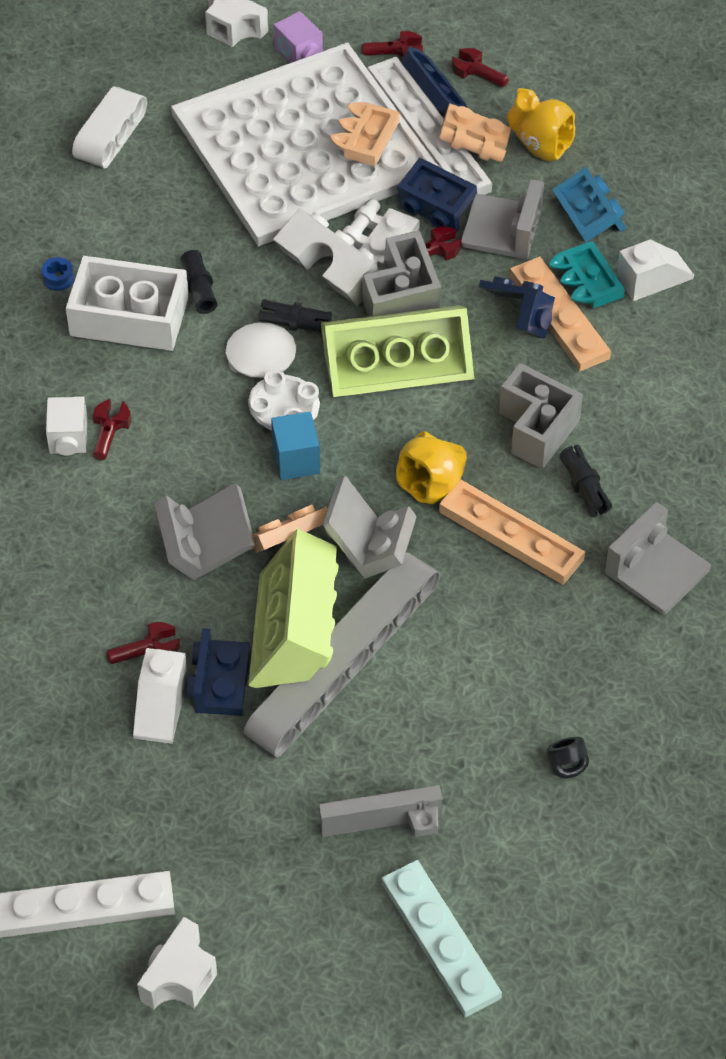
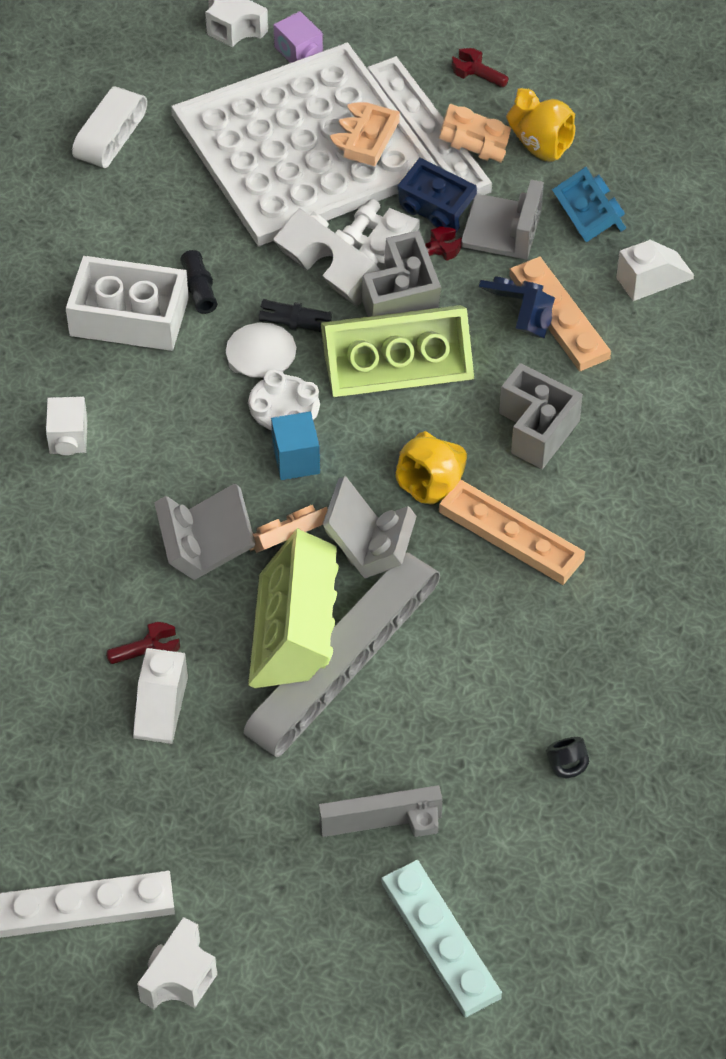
blue bush [42,257,74,291] -> none
dark red bar [93,399,131,461] -> none
dark blue bracket [187,628,250,716] -> none
dark red bar [361,31,423,57] -> none
dark blue plate [401,47,467,119] -> none
teal plate [549,241,625,308] -> none
black pin [559,445,612,517] -> none
light grey bracket [605,502,711,615] -> none

